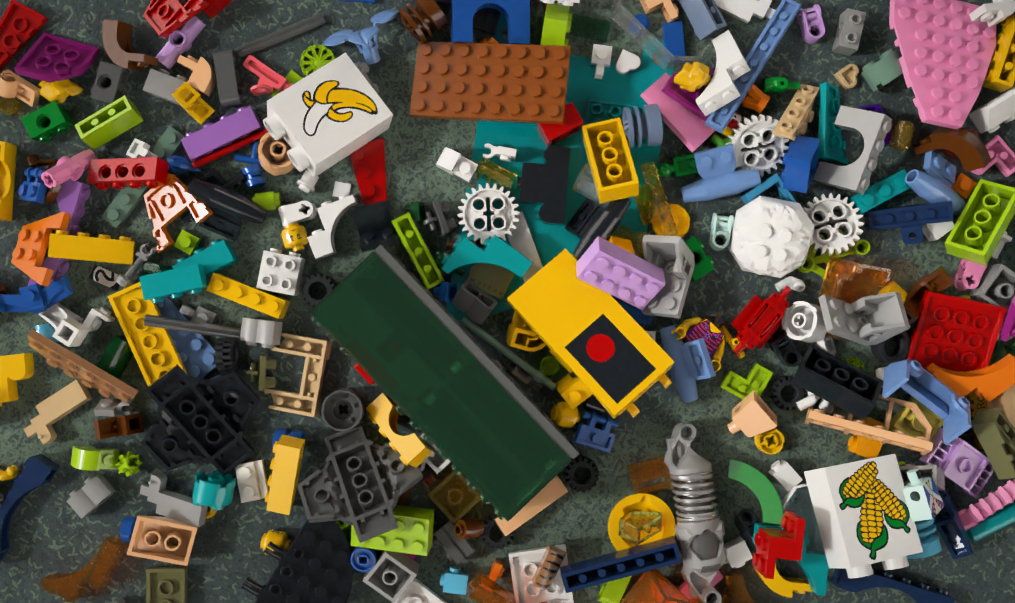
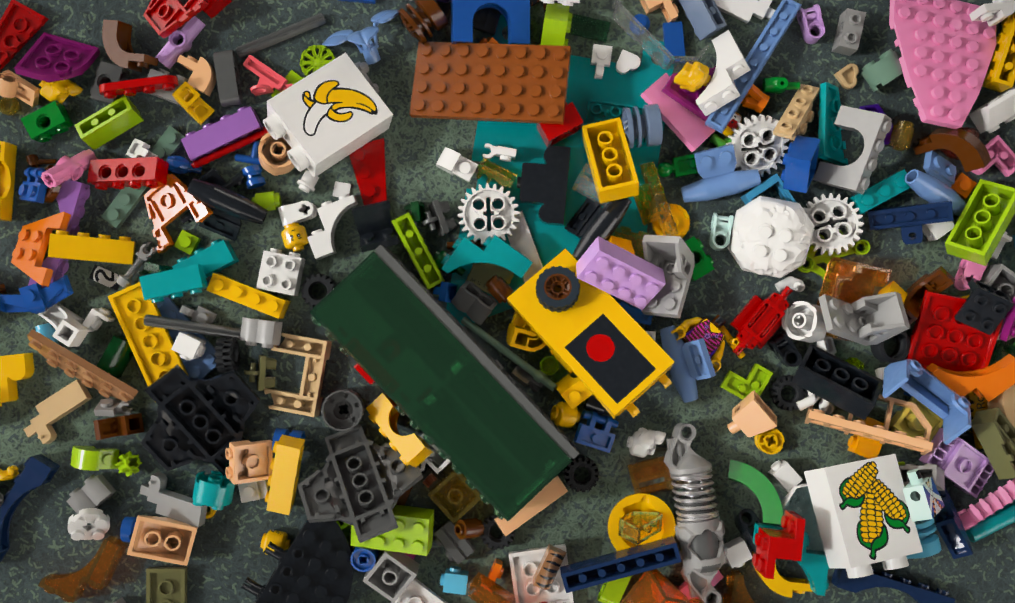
none -> white plate [68,508,110,541]
none -> red plate [99,75,178,99]
none -> white brick [171,332,207,361]
none -> light nougat plate [225,440,273,485]
none -> reddish brown brick [485,274,513,303]
none -> black wheel [536,266,580,312]
none -> white head [626,427,666,458]
none -> black bracket [954,278,1014,335]

